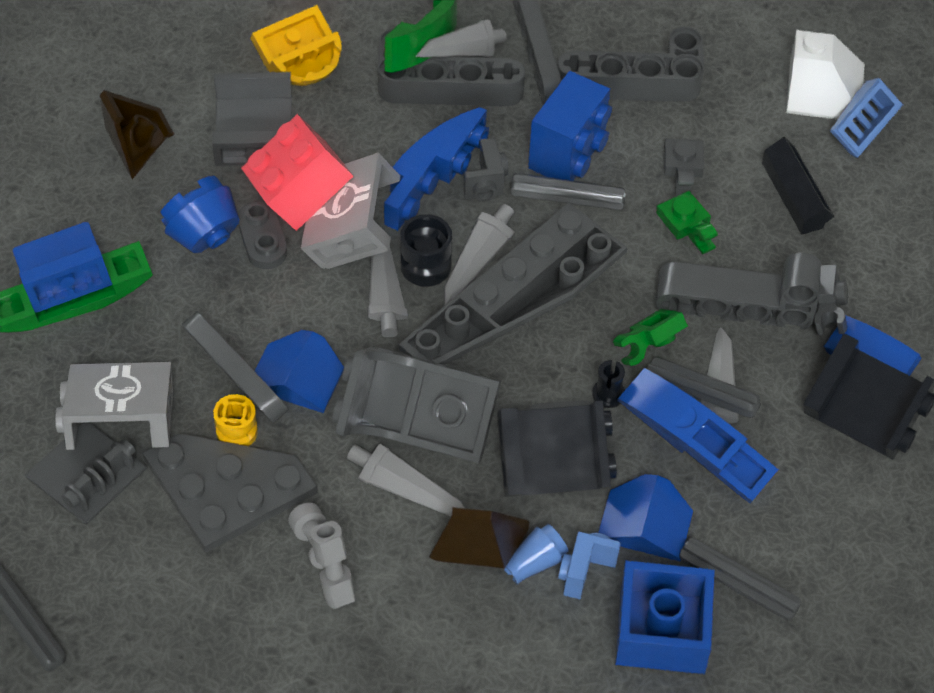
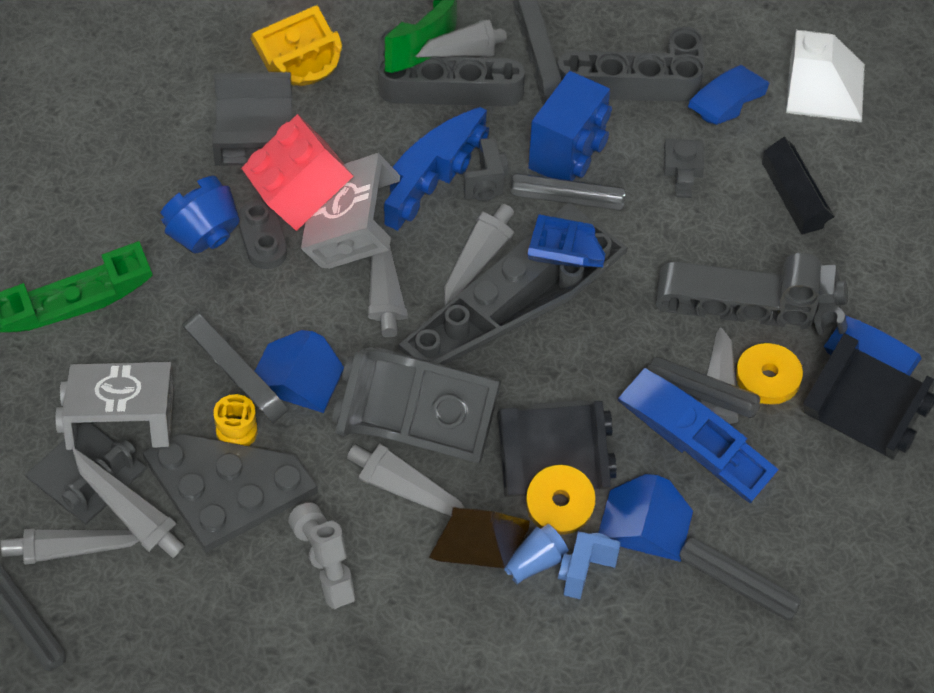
blue bracket [13,222,112,313] -> none
dark brown slope [99,90,174,180] -> none
black wheel [401,214,452,287] -> none
black pin [592,360,625,408] -> none
green plate [613,309,688,366] -> none
blue brick [615,560,715,674] -> none
green plate [656,191,718,255] -> none
medium blue slope [830,78,903,158] -> none
none -> light grey bar [1,528,139,564]
none -> light grey bar [72,447,185,559]
none -> yellow piece [526,465,595,535]
none -> blue slope [528,214,606,268]
none -> blue slope [688,65,770,125]
none -> yellow piece [736,343,803,404]

